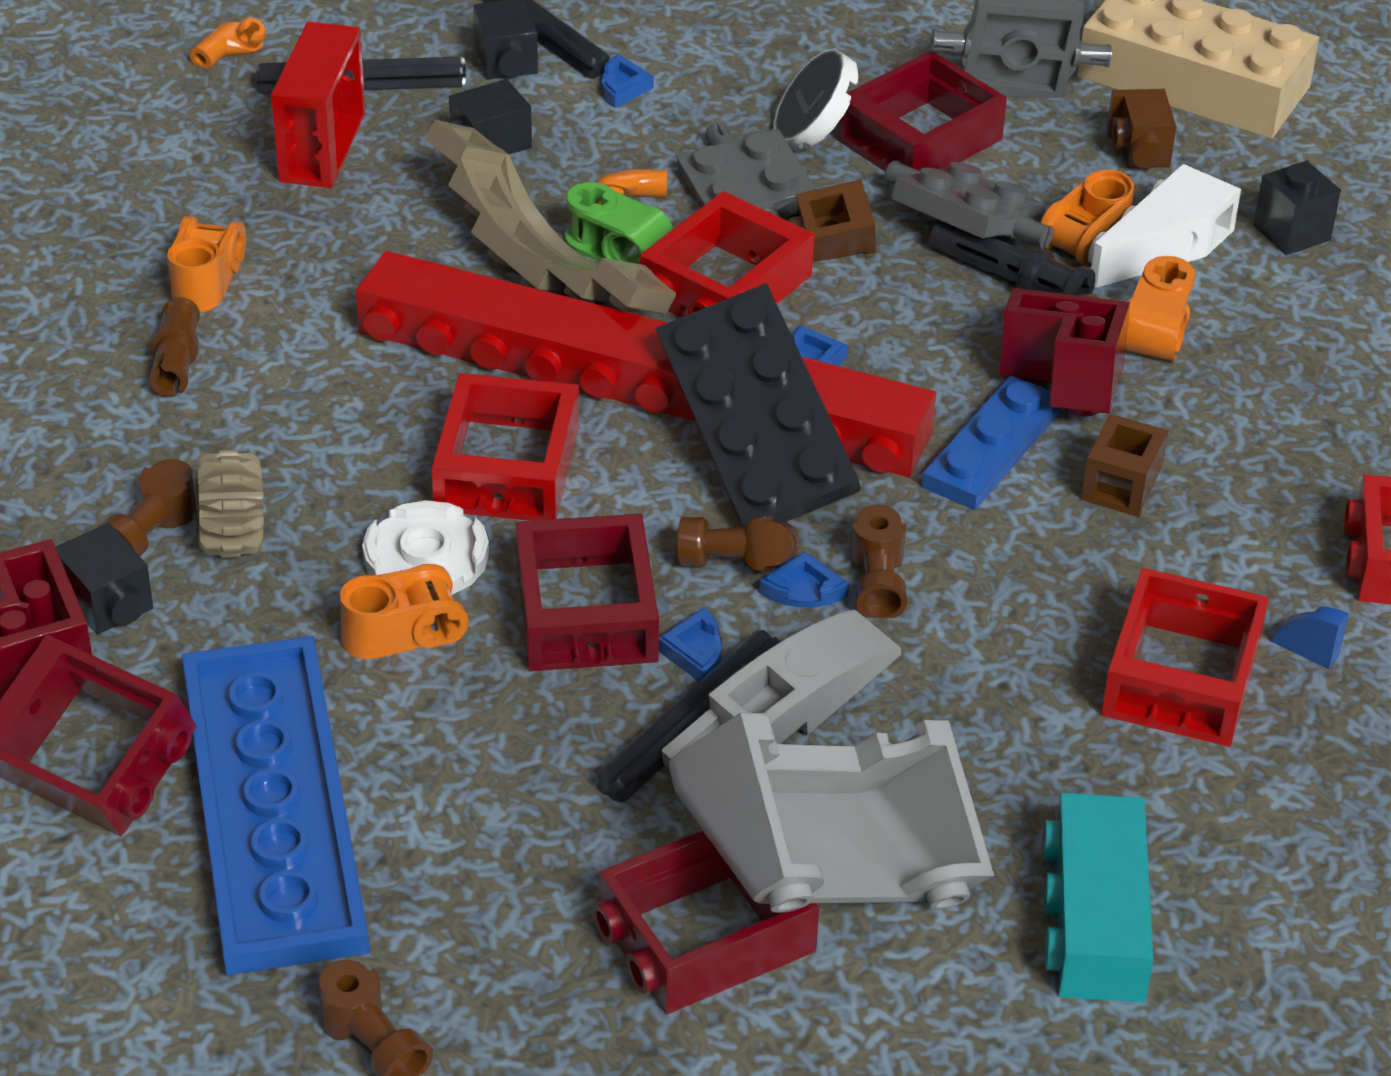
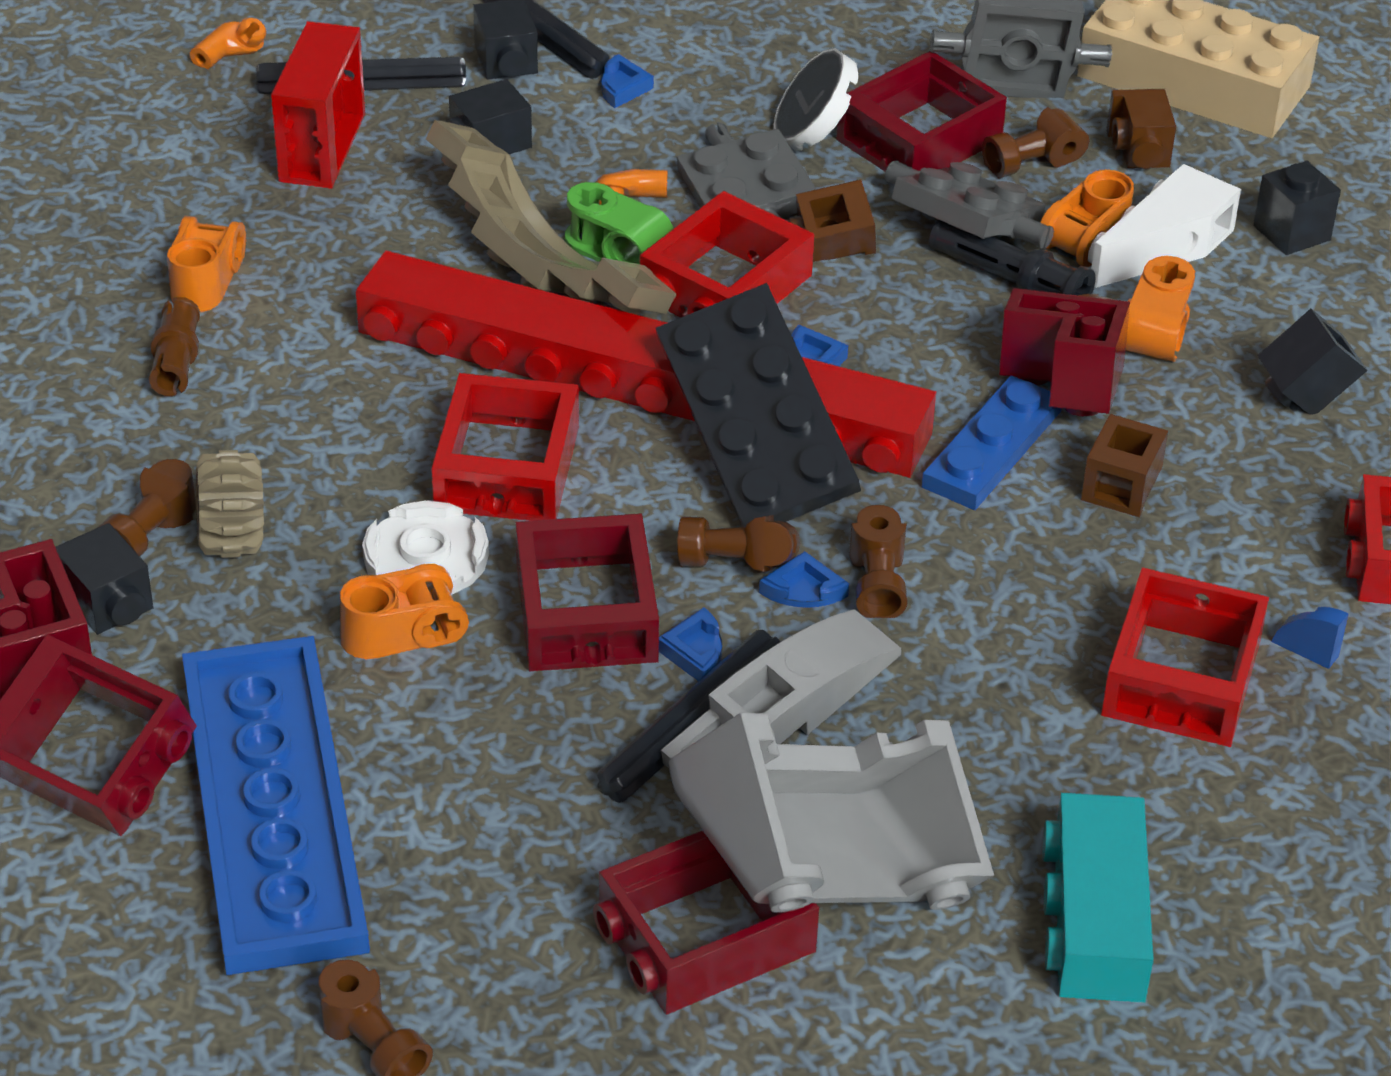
none -> reddish brown leg [982,107,1090,179]
none -> black brick [1257,309,1368,415]

